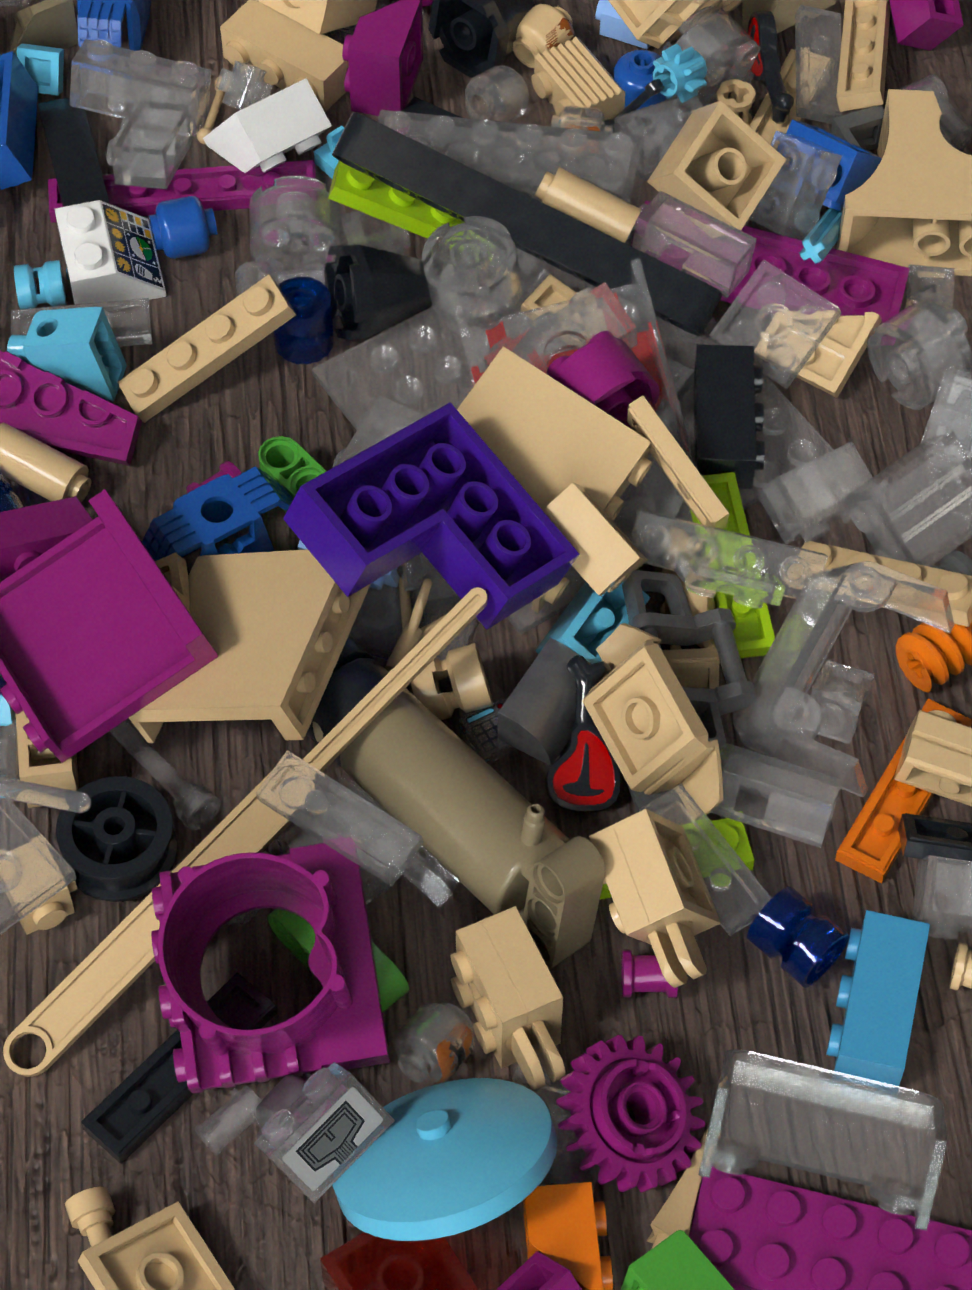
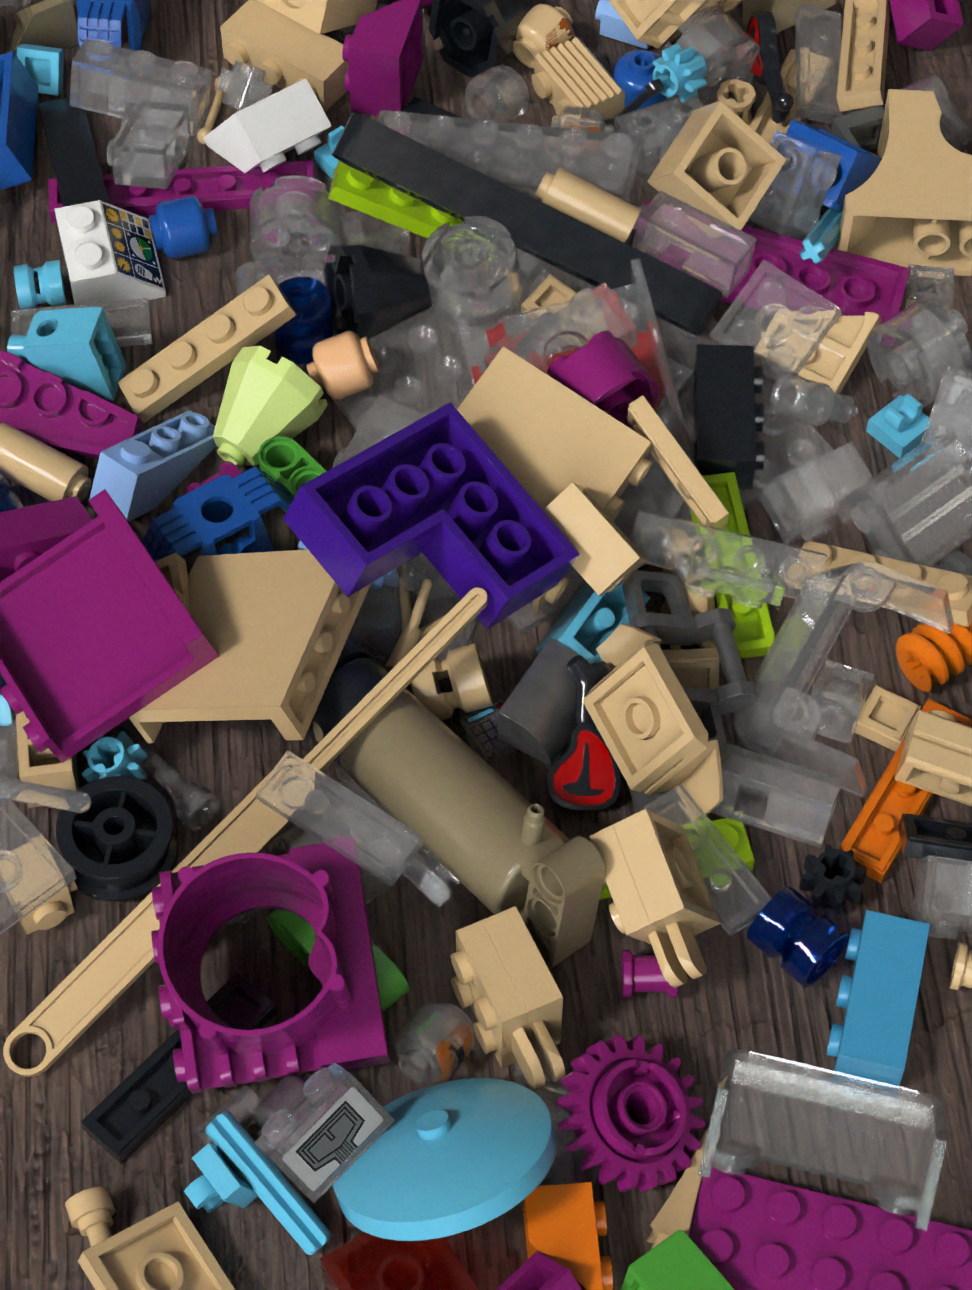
none -> medium azure gear [82,731,148,783]
none -> light blue slope [89,410,216,522]
none -> medium azure tile [184,1143,258,1213]
none -> medium azure axle [206,1111,331,1255]
none -> yellowish green cone [213,346,328,468]
none -> light nougat head [306,331,380,400]
none -> clear axle [771,374,858,426]
none -> black gear [799,844,867,914]
none -> tan tile [852,685,922,752]
none -> medium azure tile [866,393,935,459]

